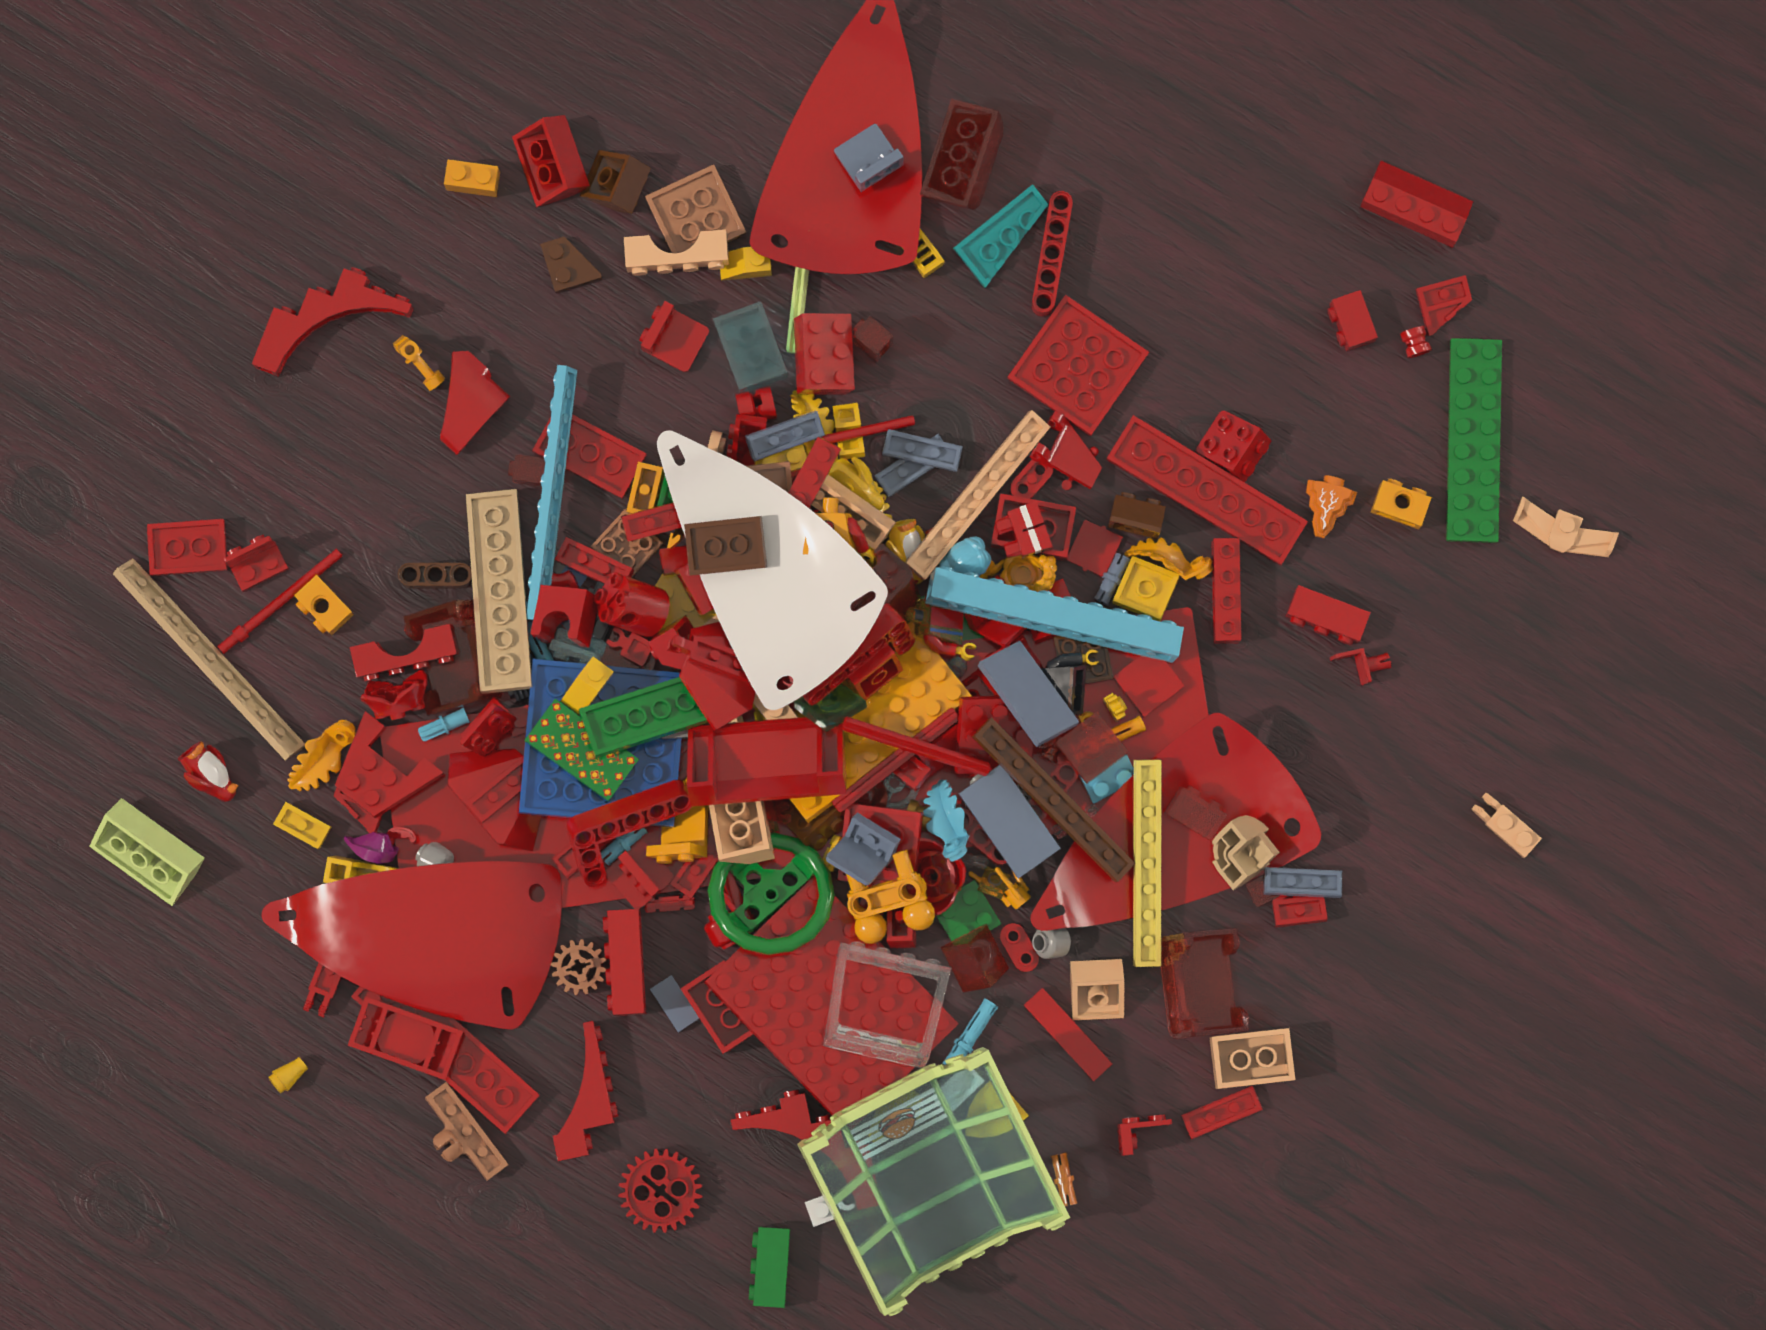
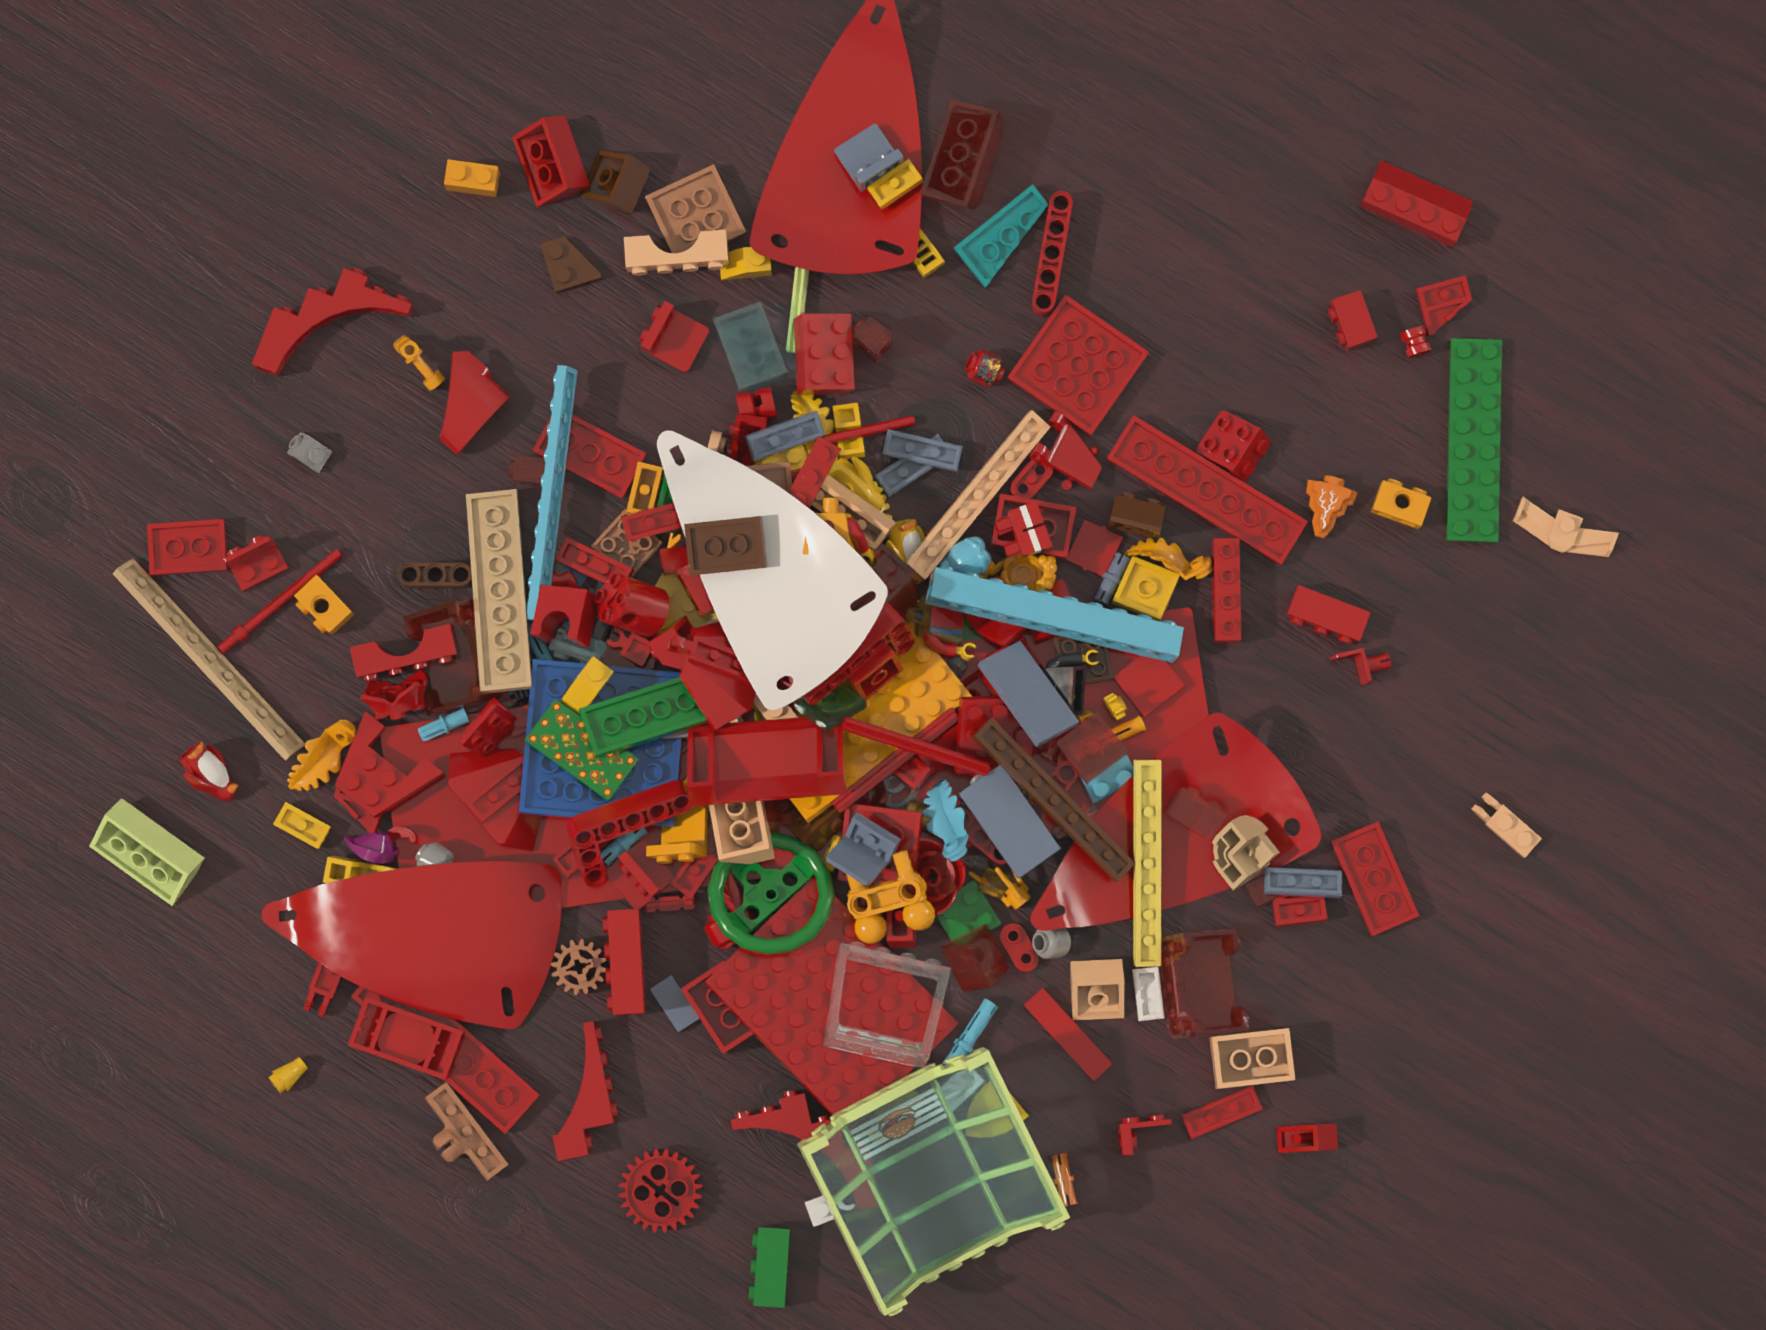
none -> light grey bracket [287,432,332,473]
none -> yellow plate [867,159,924,210]
none -> head [965,349,1005,387]
none -> white plate [1132,967,1165,1021]
none -> red slope [1277,1123,1338,1153]
none -> red plate [1330,821,1419,937]

